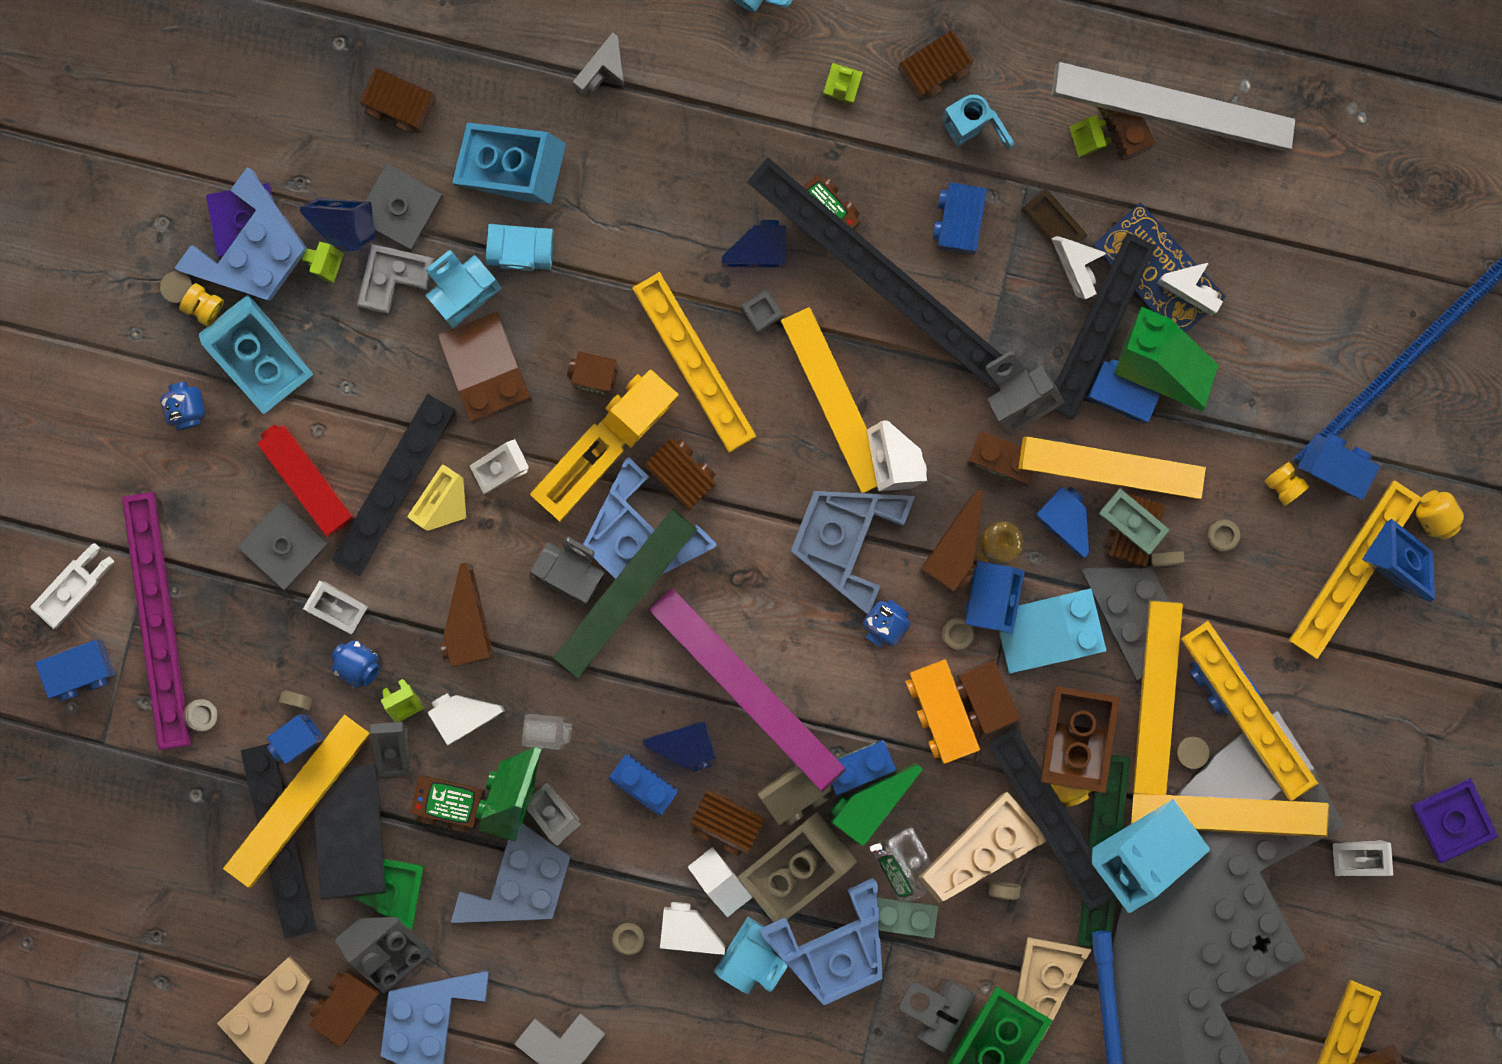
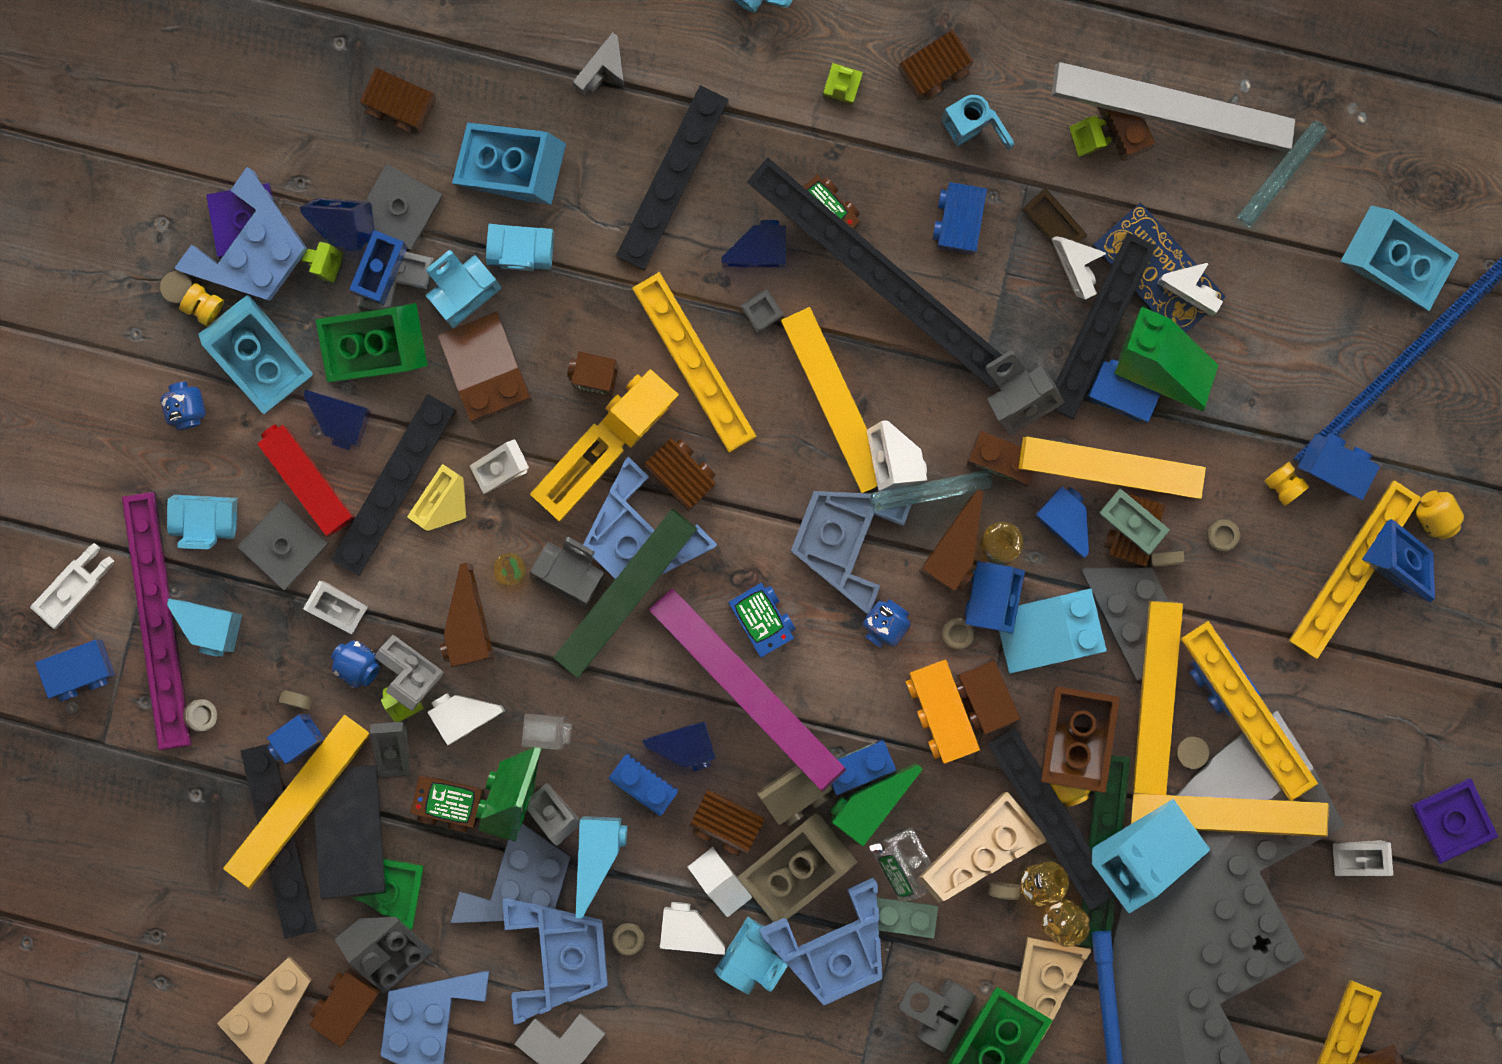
none -> medium azure piece [167,495,238,549]
none -> medium azure slope [167,599,242,657]
none -> clear blue slope [304,390,371,450]
none -> green slope [315,303,428,382]
none -> blue brick [349,230,408,306]
none -> light grey tile [375,635,444,711]
none -> clear yellow tile [493,553,526,585]
none -> medium blue wing [502,898,608,1024]
none -> medium azure slope [575,816,627,918]
none -> black plate [616,85,729,271]
none -> brick [728,582,796,658]
none -> clear light blue axle [870,470,993,511]
none -> clear yellow head [1020,861,1069,907]
none -> clear yellow head [1041,899,1090,947]
none -> clear light blue axle [1238,120,1327,226]
none -> medium azure slope [1340,206,1459,311]

